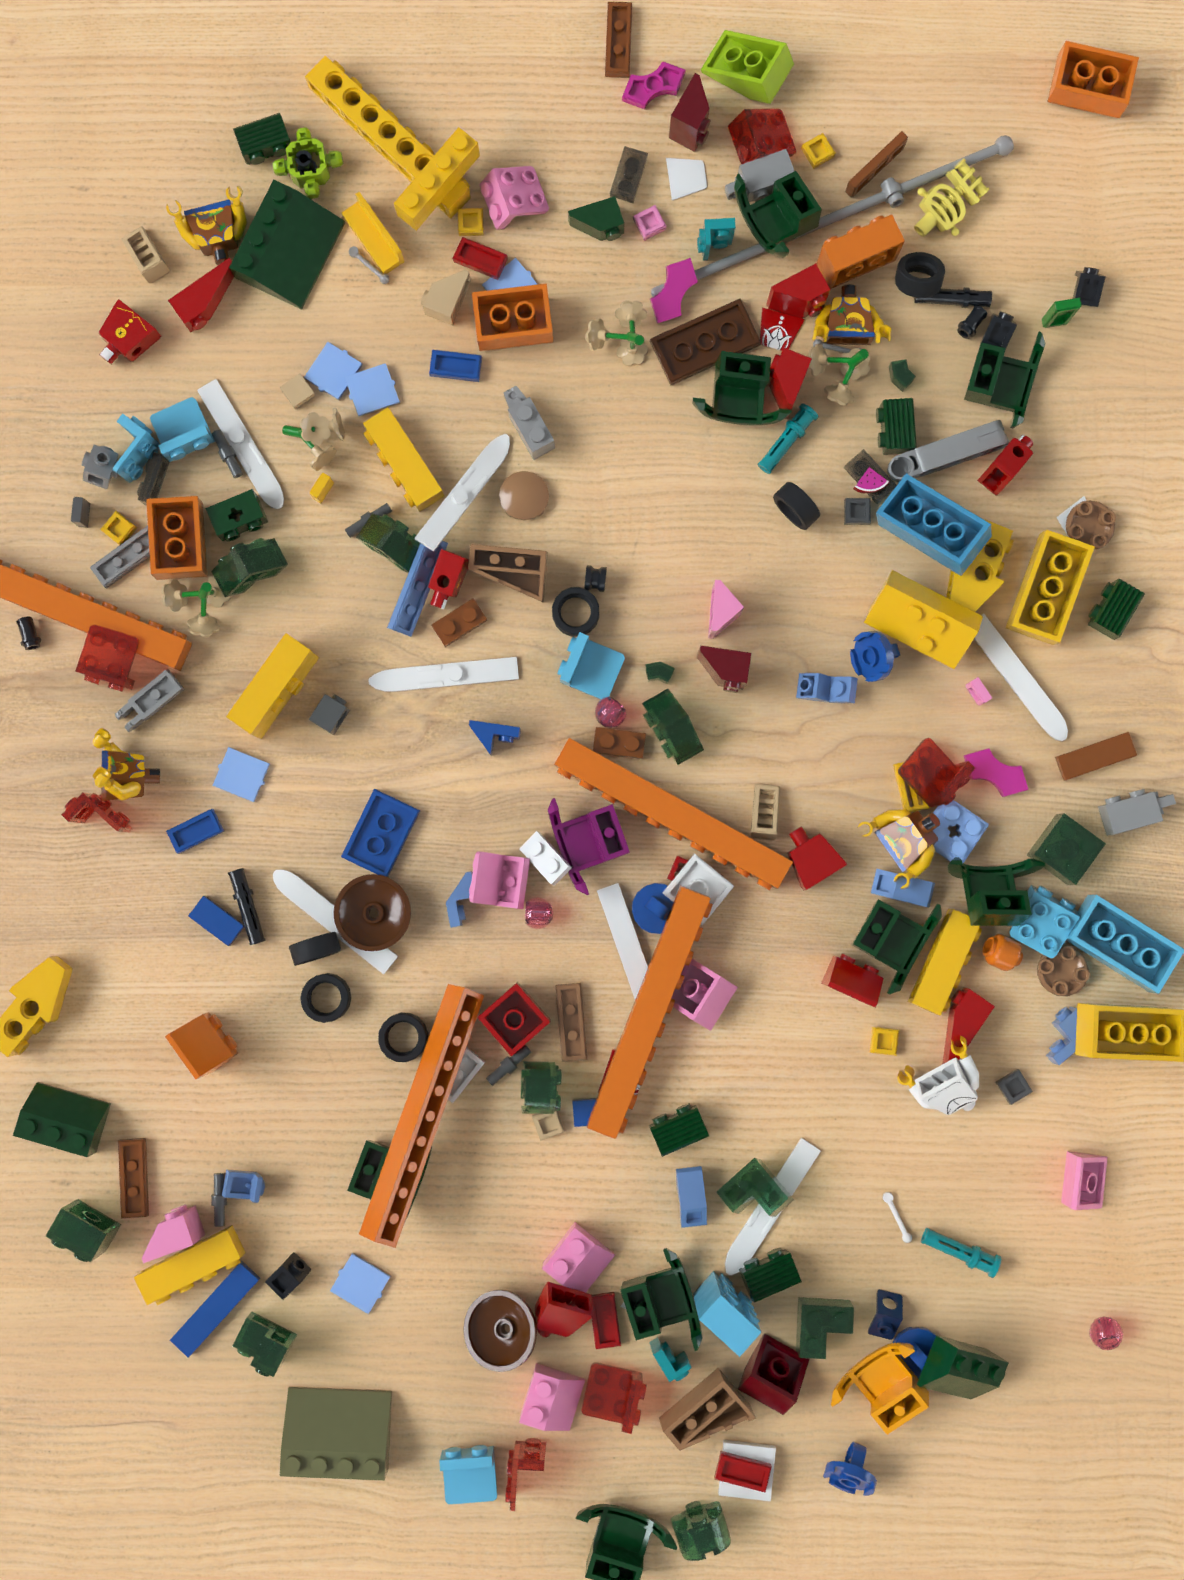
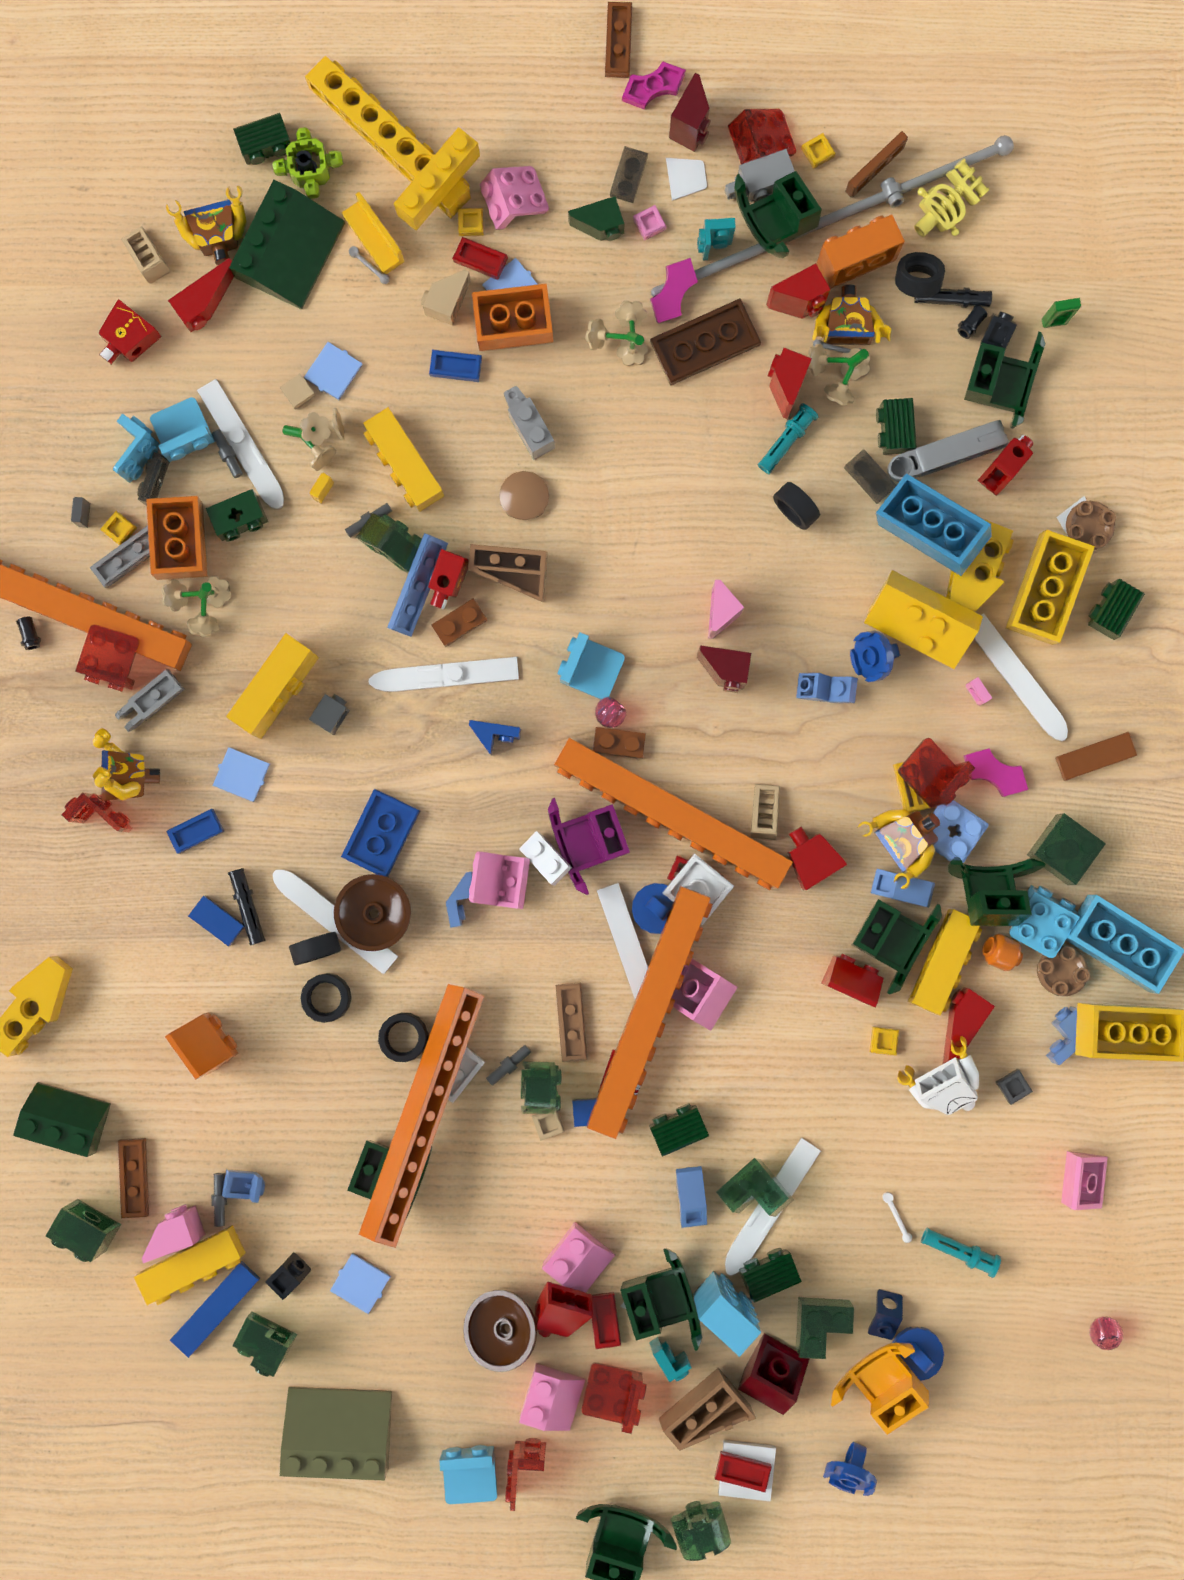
light grey brick [81,445,118,489] -> none
clear green brick [211,538,288,597] -> none
light blue piece [345,363,400,417] -> none
white piece [415,434,510,551] -> none
red brick [477,982,551,1056] -> none
clear pink piece [525,897,554,929] -> none
black tyre [552,587,599,637] -> none
black wheel [584,565,607,592] -> none
clear green brick [642,689,704,765] -> none
clear green piece [645,662,675,684] -> none
dark green piece [692,351,792,425] -> none
lime slope [701,30,794,104] -> none
red sticker [760,307,805,351] -> none
dark grey tile [844,498,871,525] -> none
dark pink tile [853,467,889,494] -> none
clear green piece [888,359,916,392] -> none
dark green slope [917,1335,1009,1399] -> none
orange brick [1047,41,1139,118] -> none
black bracket [1072,267,1106,307] -> none
light grey hinge [1098,789,1176,836] -> none

